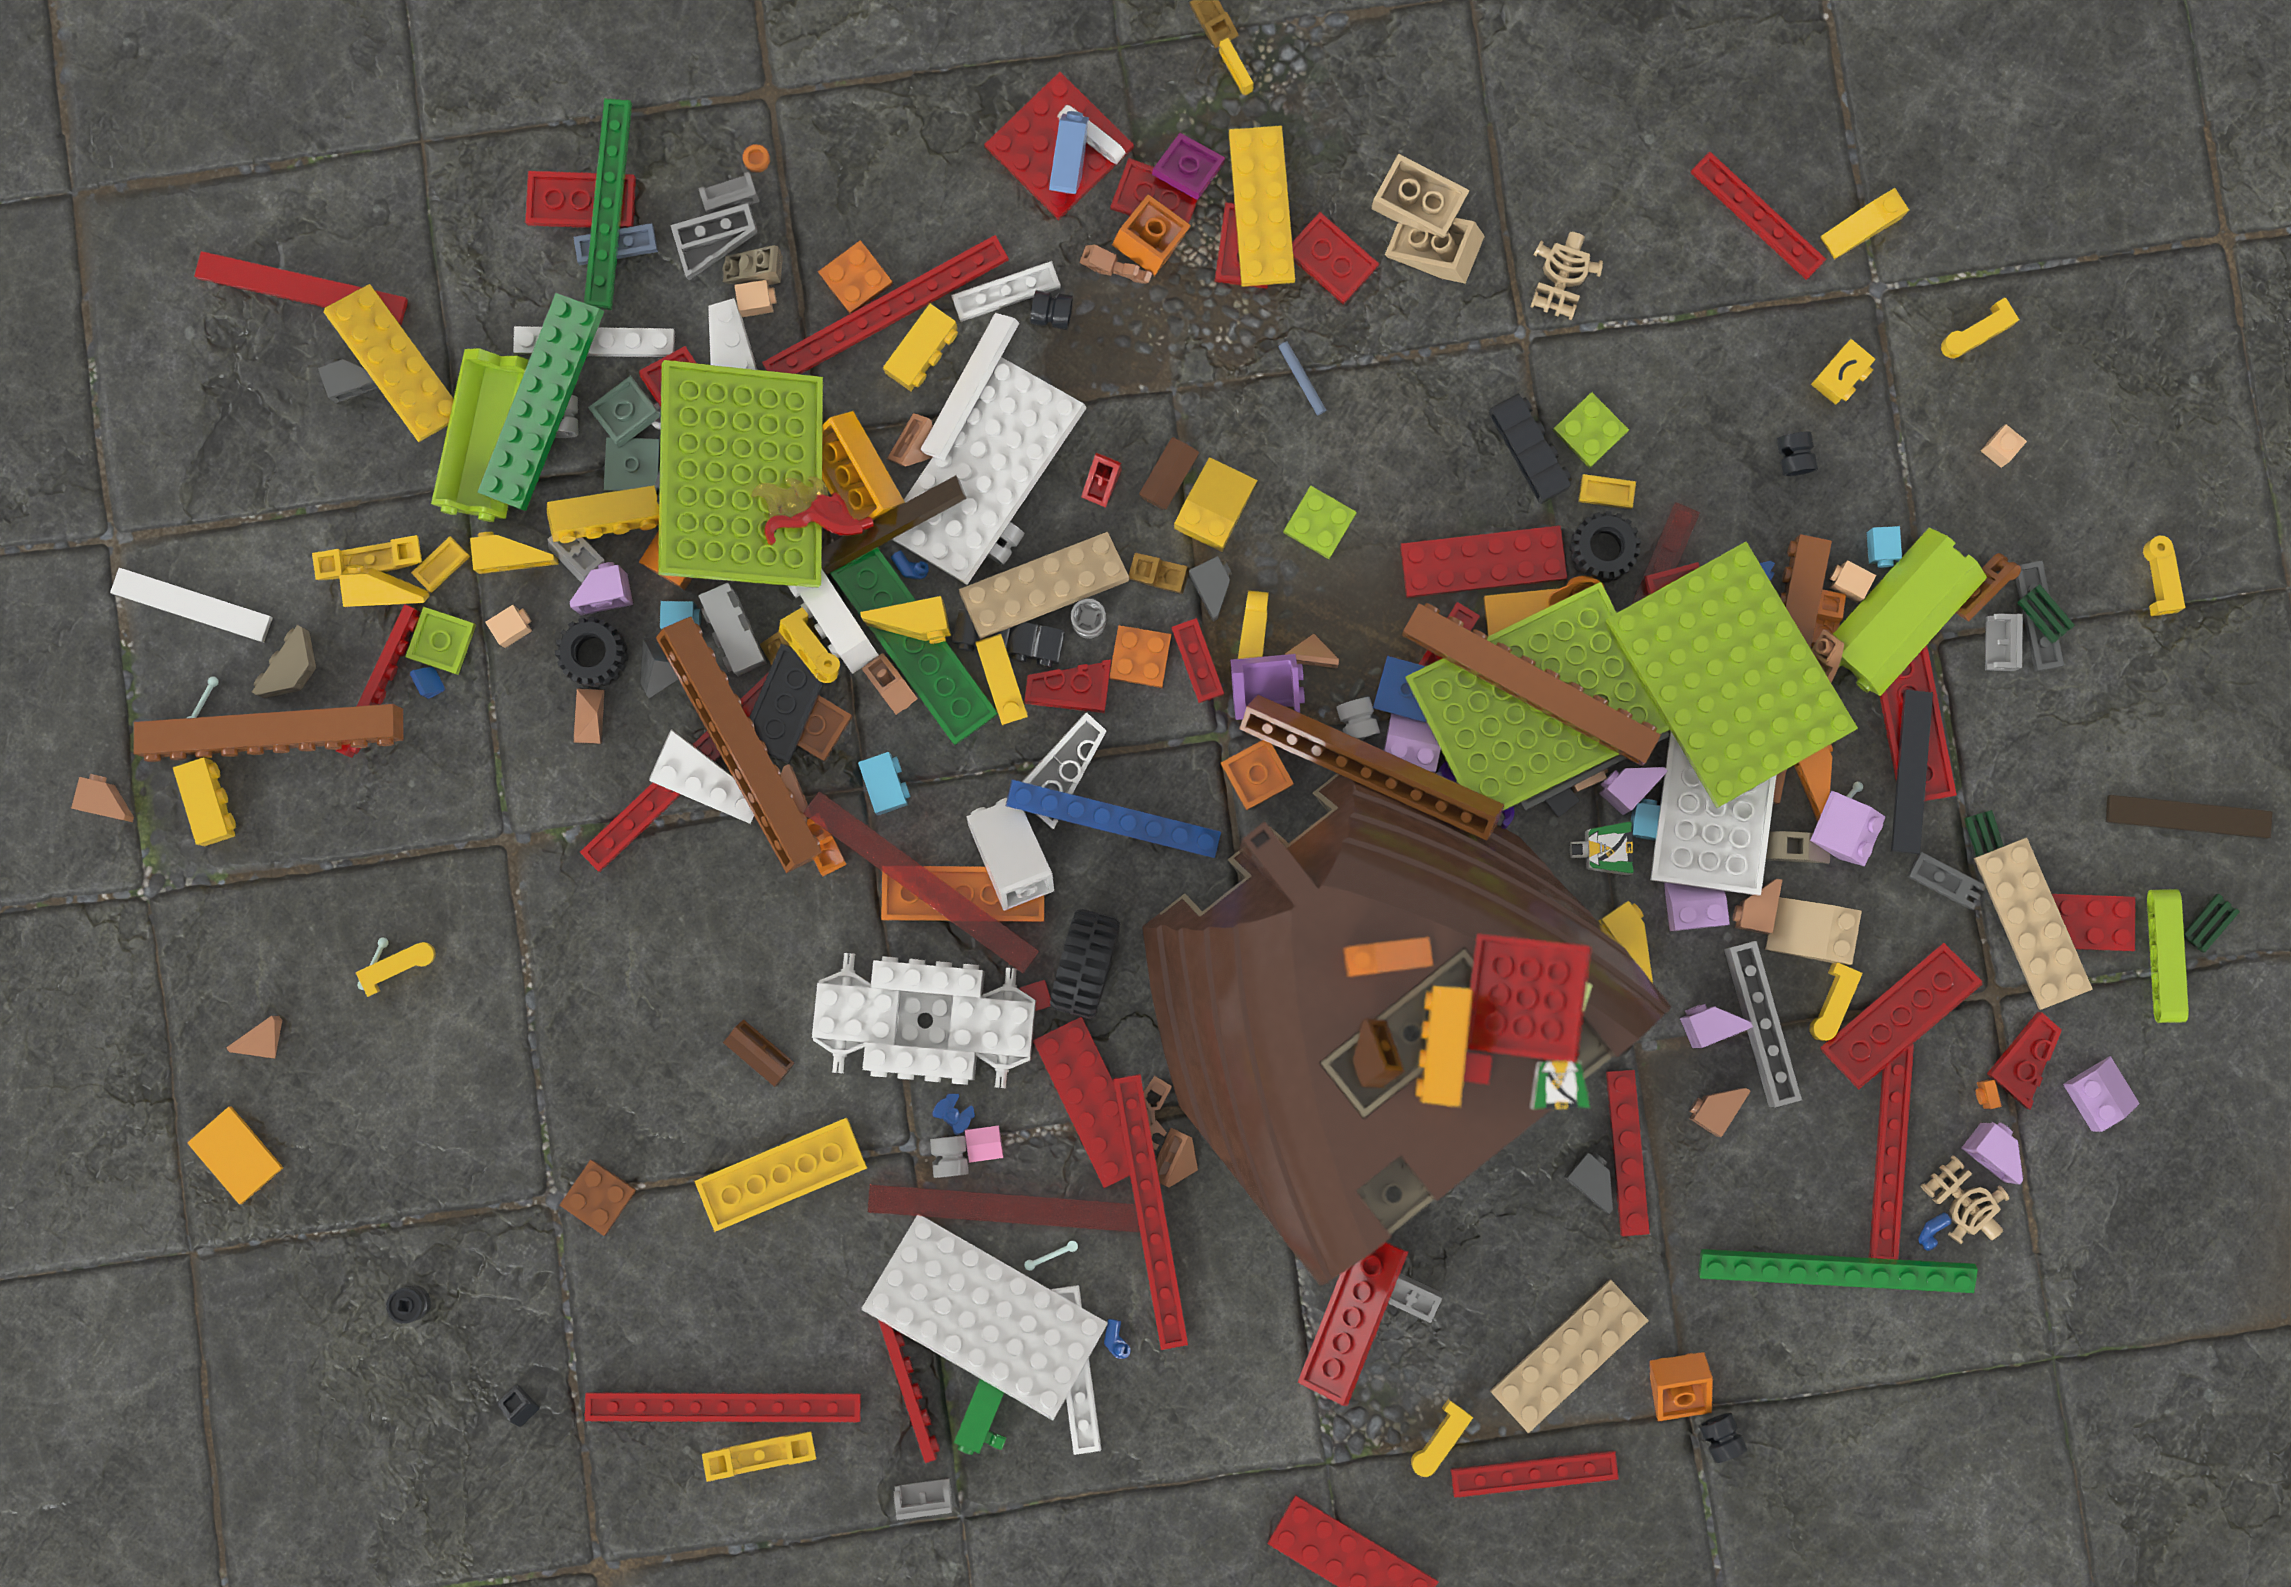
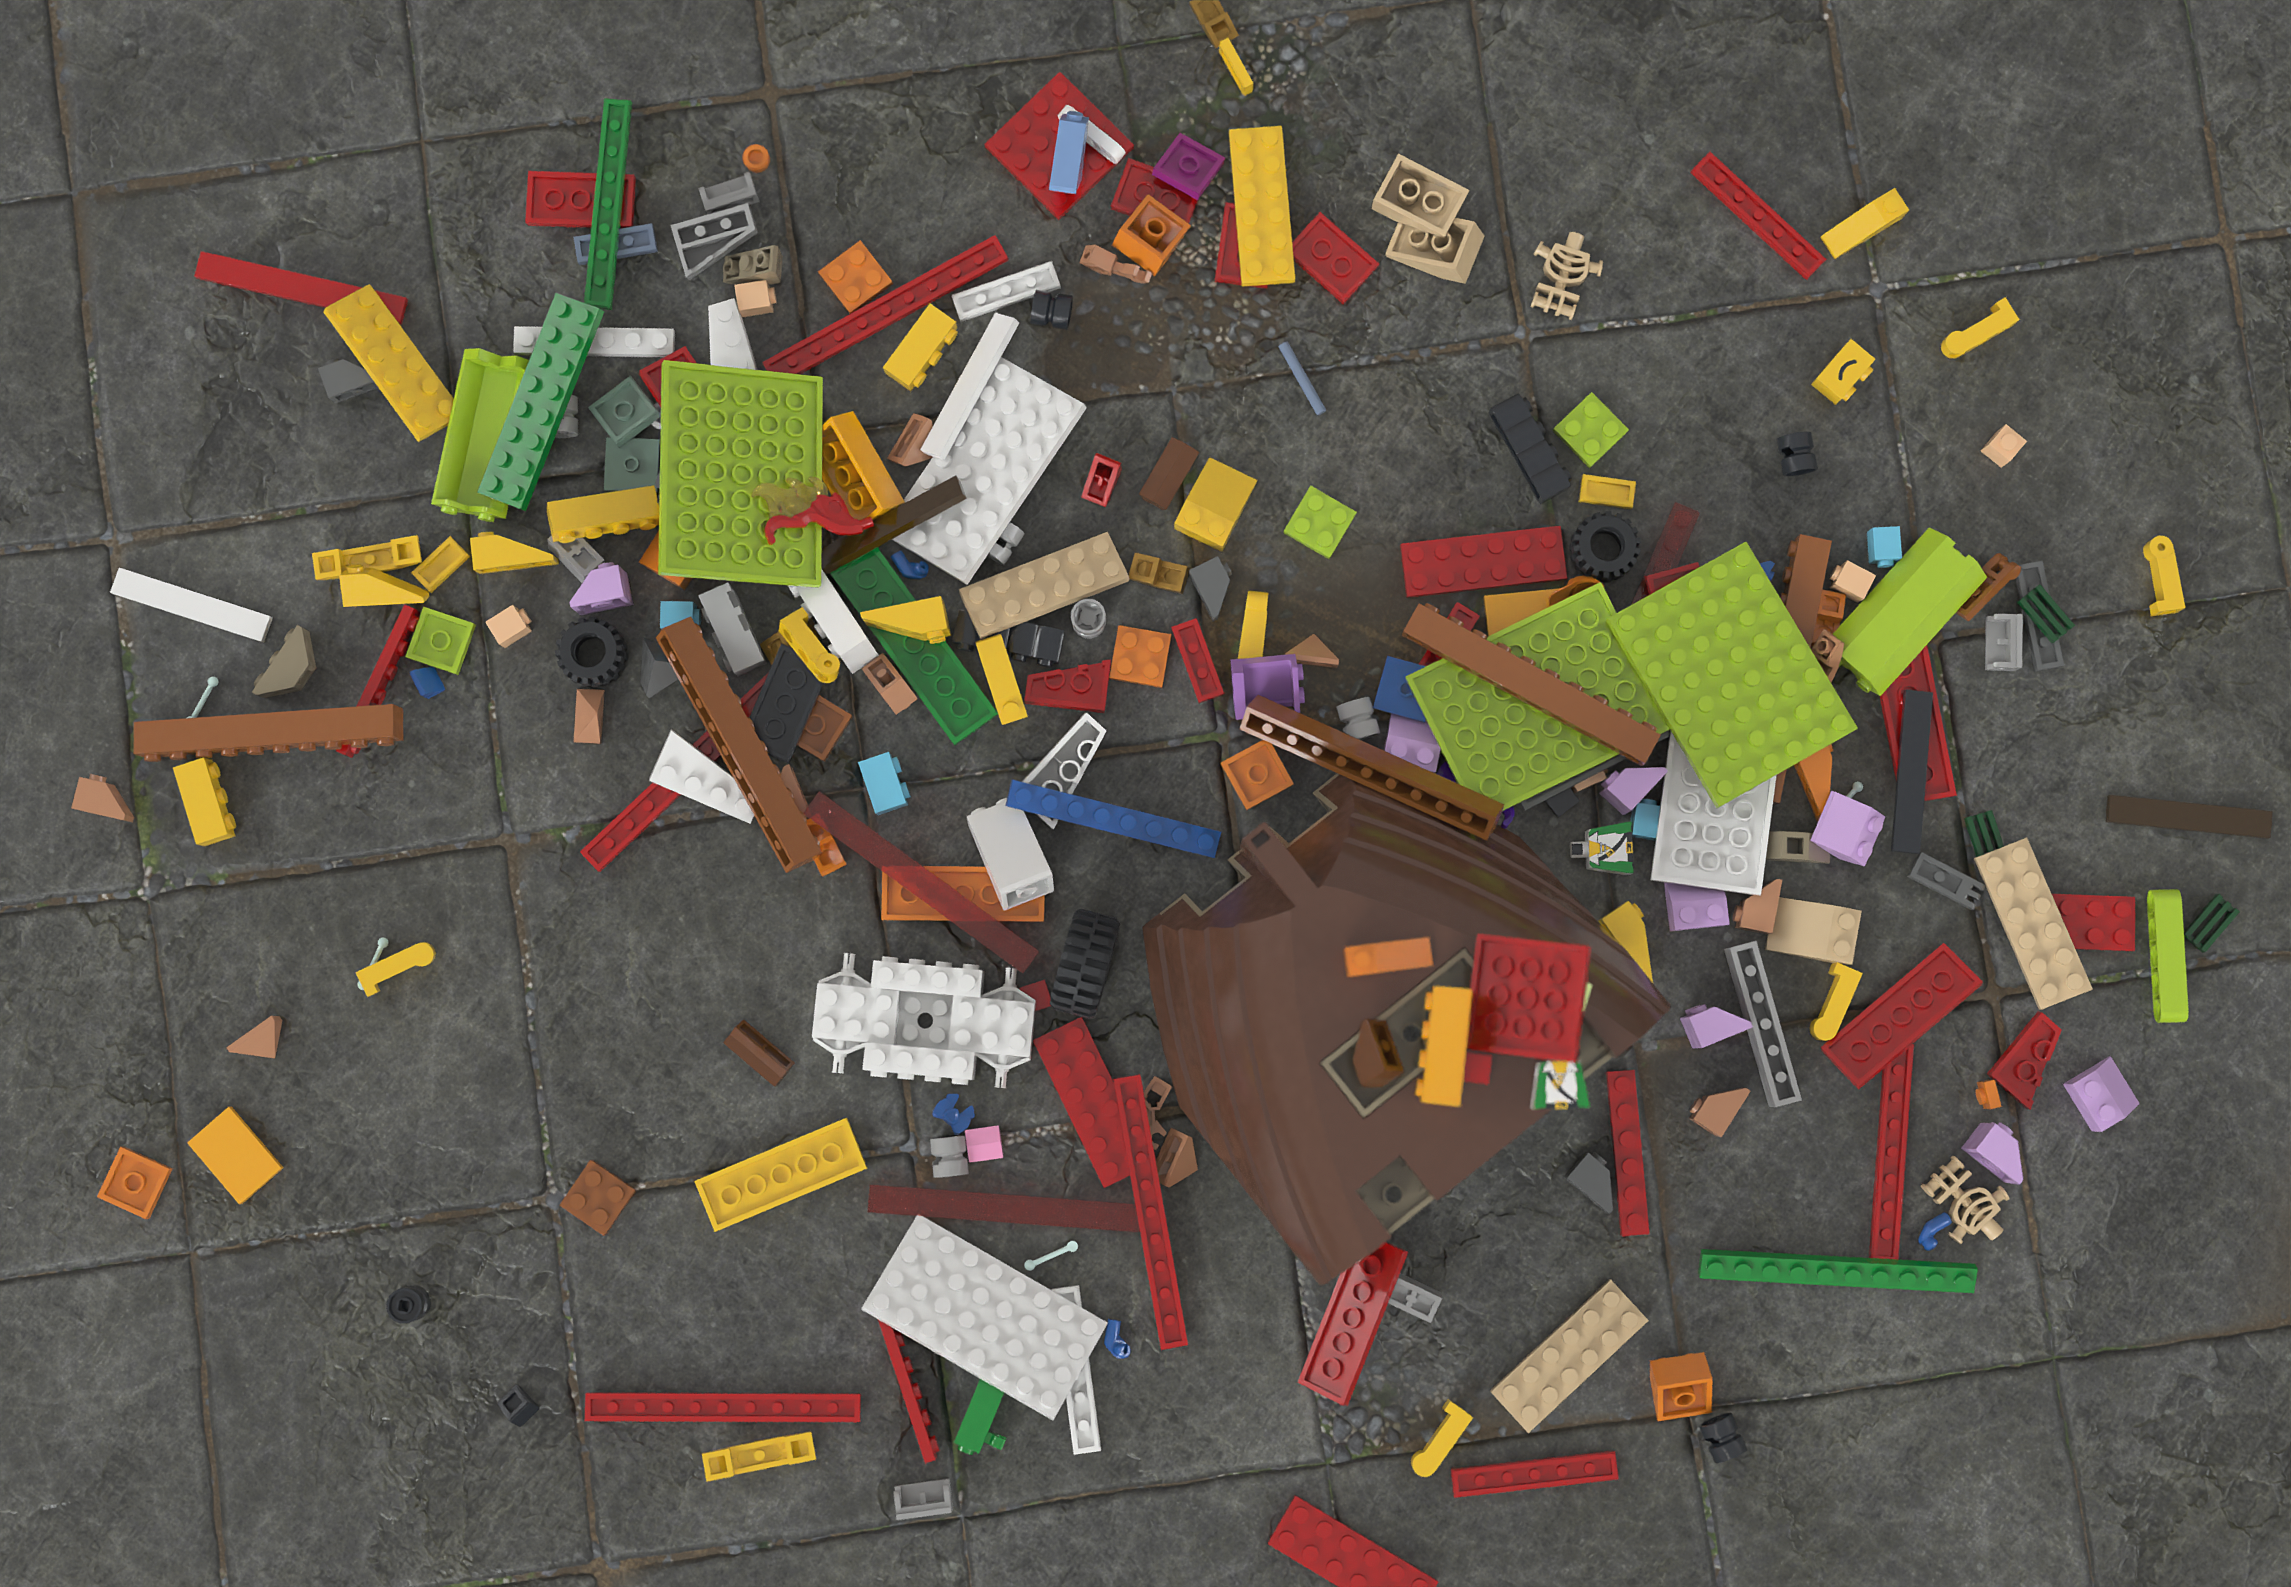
none -> orange plate [97,1146,173,1219]

